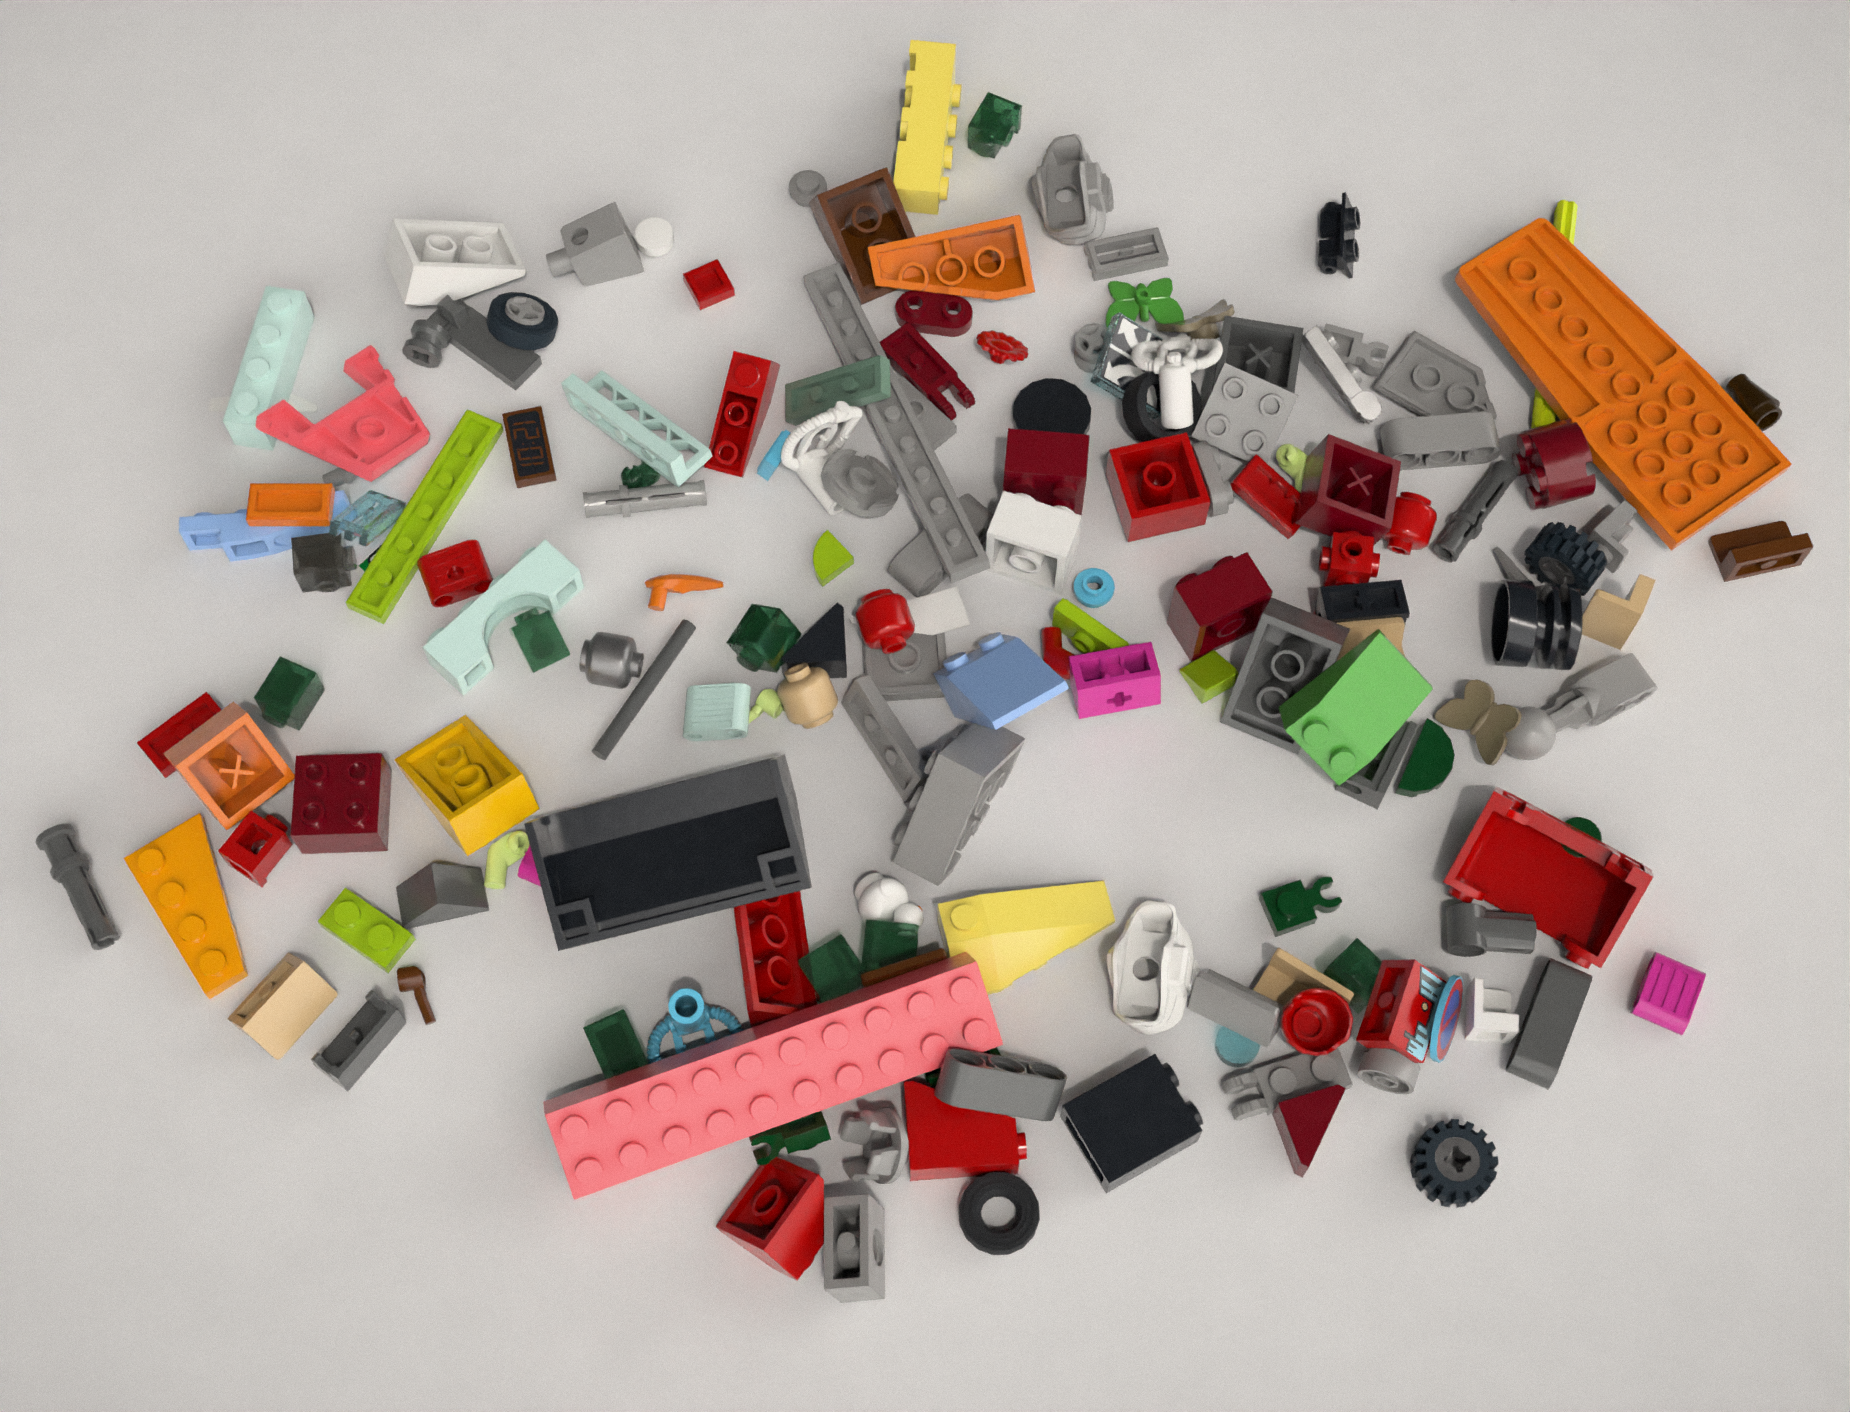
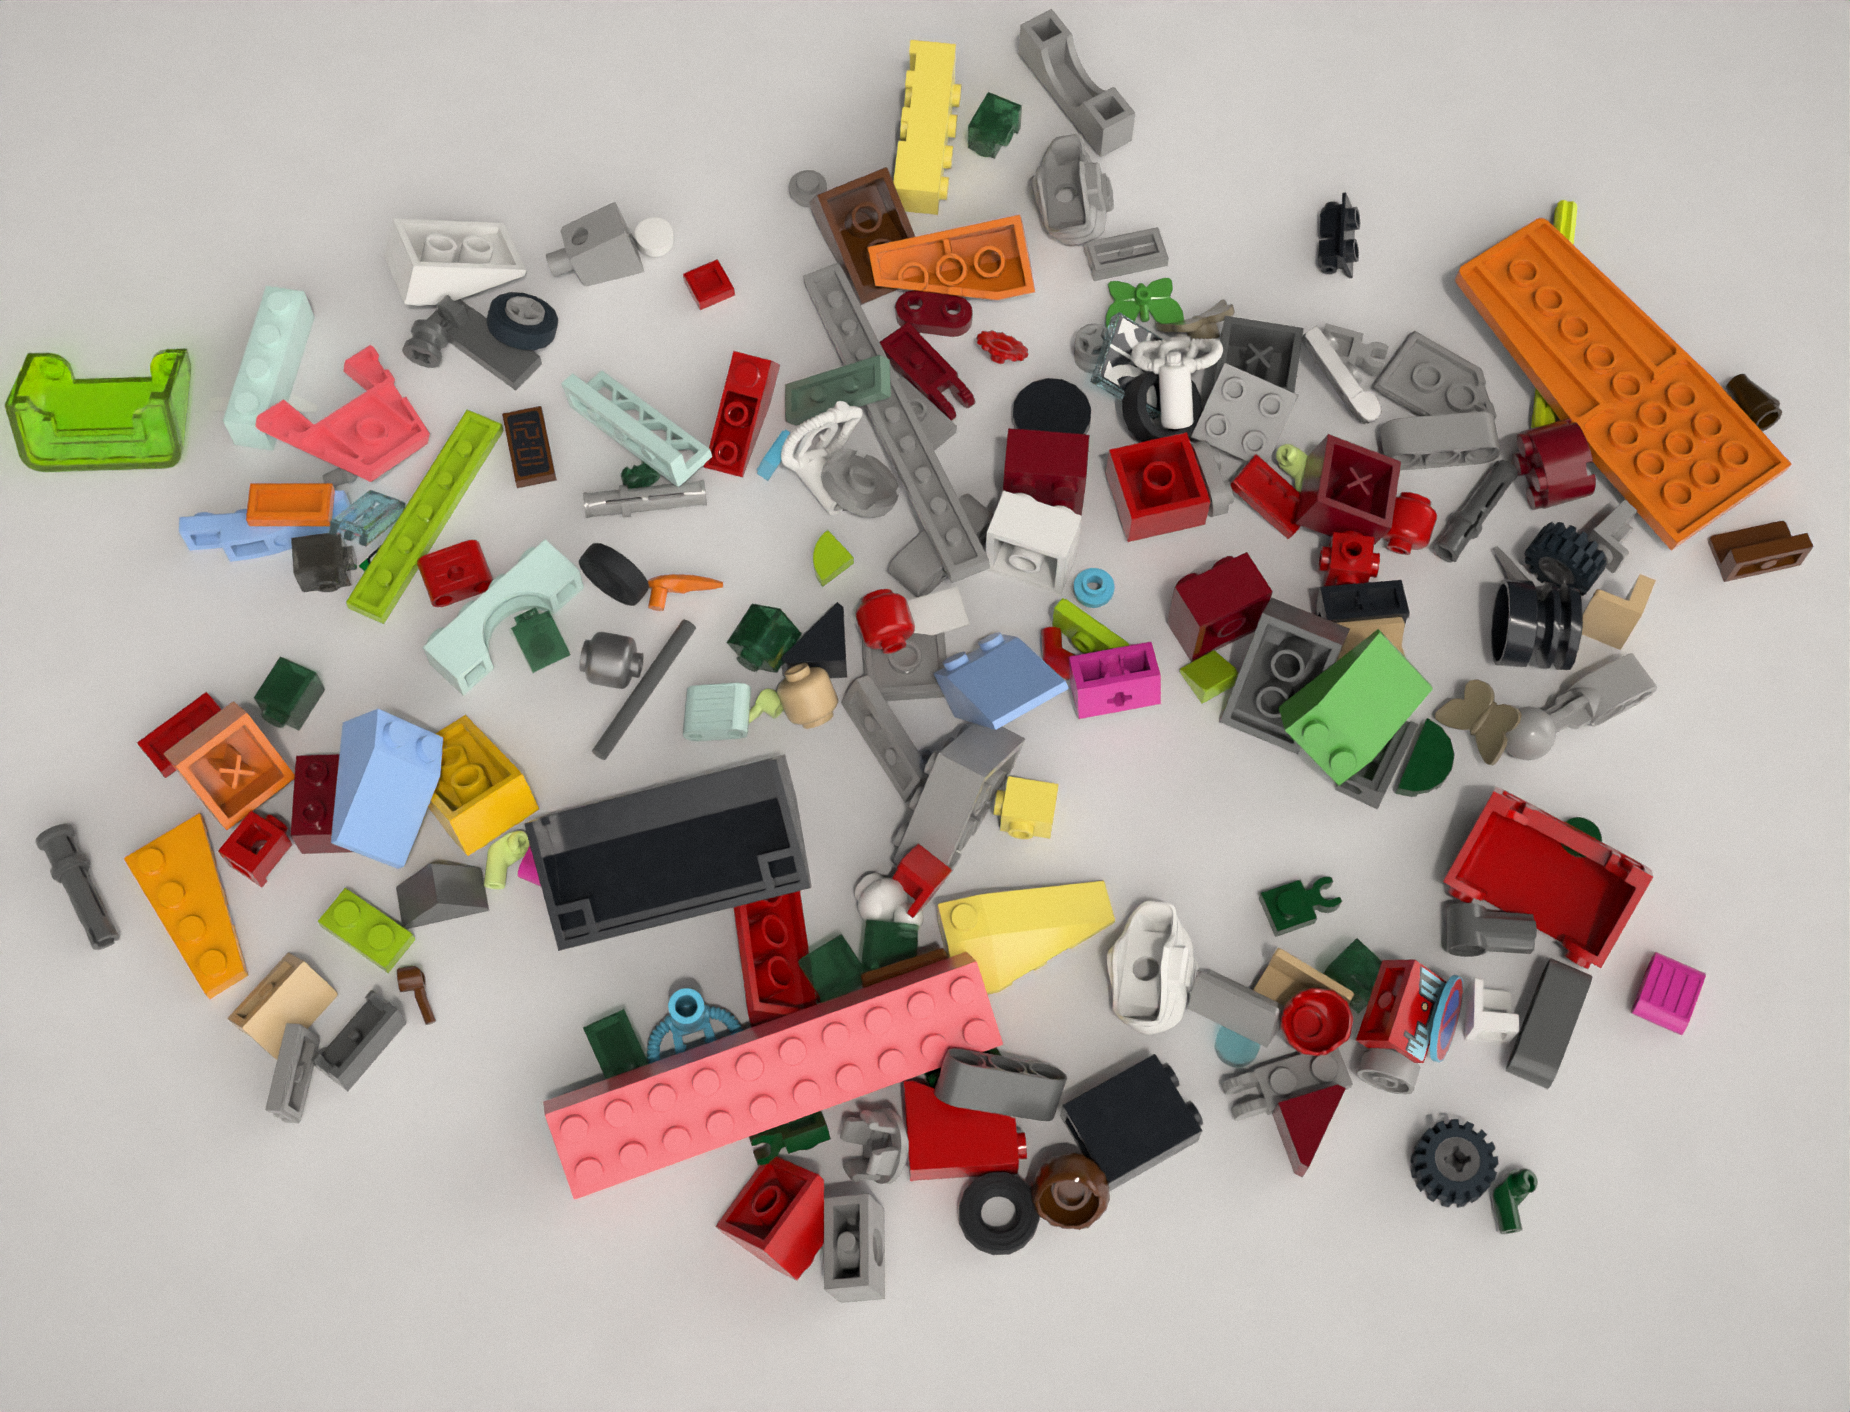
none -> clear neon green windscreen [4,348,191,472]
none -> light grey tile [265,1023,320,1123]
none -> light blue slope [331,709,443,869]
none -> black tyre [578,543,649,606]
none -> red panel [891,844,953,918]
none -> light yellow brick [993,776,1059,839]
none -> light grey arch [1019,9,1135,157]
none -> reddish brown hair [1030,1153,1110,1230]
none -> dark green arm [1492,1168,1538,1234]

